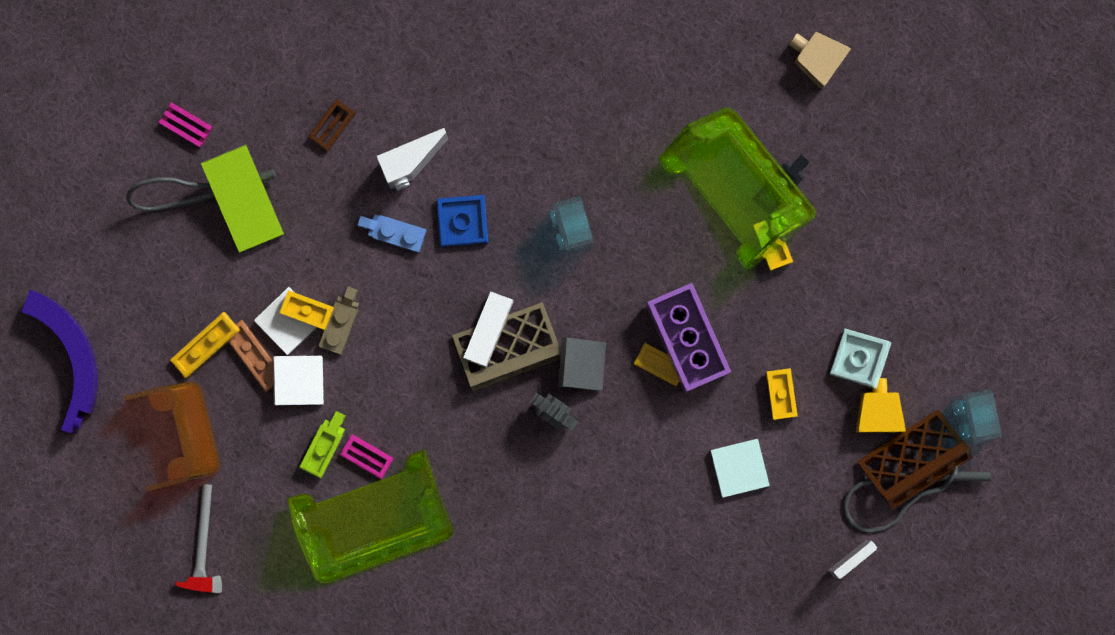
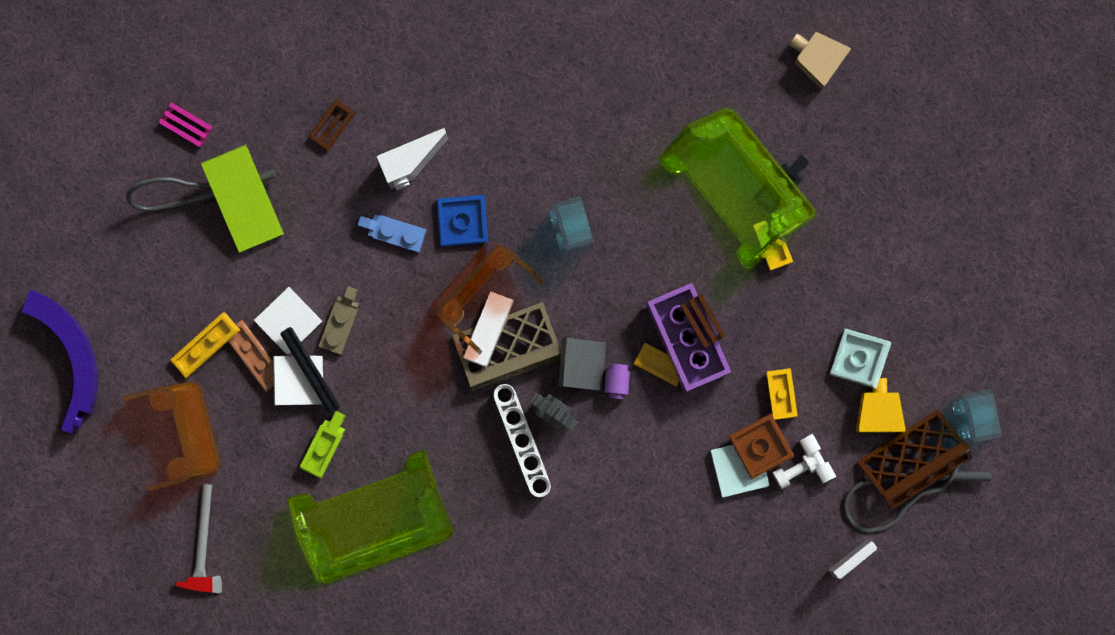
yellow plate [280,290,334,330] -> none
dark pink tile [340,434,394,479] -> none
none -> black axle [280,327,340,414]
none -> clear orange windscreen [432,241,544,355]
none -> white beam [494,384,551,497]
none -> medium lavender brick [604,364,630,399]
none -> reddish brown tile [680,294,726,348]
none -> dark orange tile [728,413,794,479]
none -> white bar [772,434,836,489]

